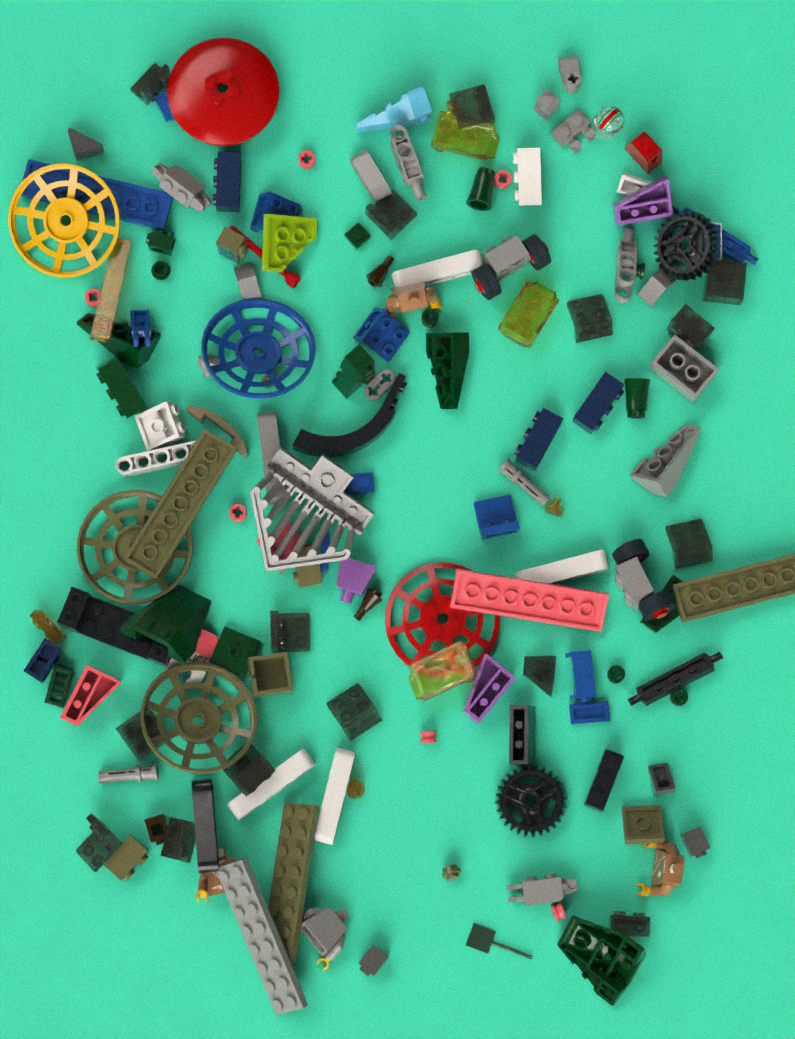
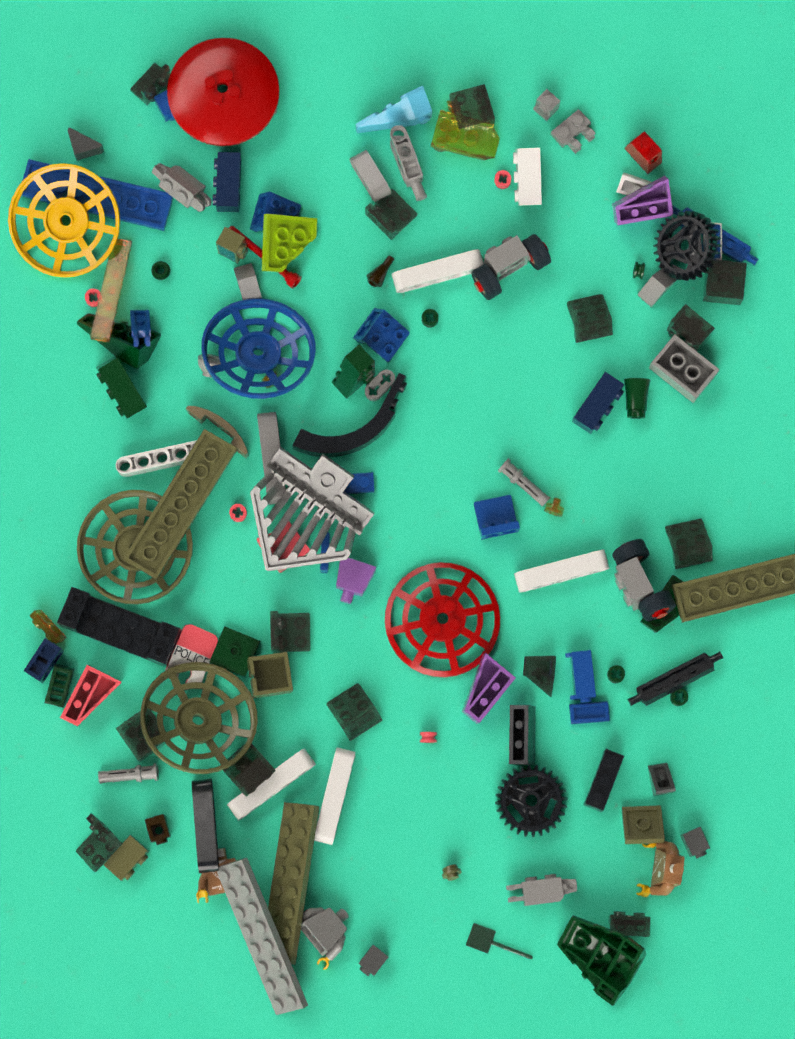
dark green wedge [119,585,212,665] -> none
white plate [134,401,186,451] -> none
dark green brick [146,230,176,256] -> none
clear smoke bracket [160,817,196,863] -> none
olive brick [291,544,323,588] -> none
coral bush [298,150,315,169] -> none
dark green plate [344,222,371,250] -> none
clear orange plate [347,779,364,799] -> none
dark brown cone [354,587,383,621] -> none
medium nougat torso [385,281,442,319] -> none
clear yellow slope [409,641,477,701] -> none
dark green wedge [426,332,469,409] -> none
coral plate [449,569,609,632] -> none
dark green plant [466,167,495,211] -> none
clear yellow slope [498,281,559,348] -> none
dark blue brick [514,408,563,471] -> none
coral bush [550,902,566,922] -> none
light grey piece [558,55,581,93] -> none
clear helmet [592,106,625,141] -> none
light grey piece [614,228,638,303] -> none
light grey wedge [630,425,701,497] -> none

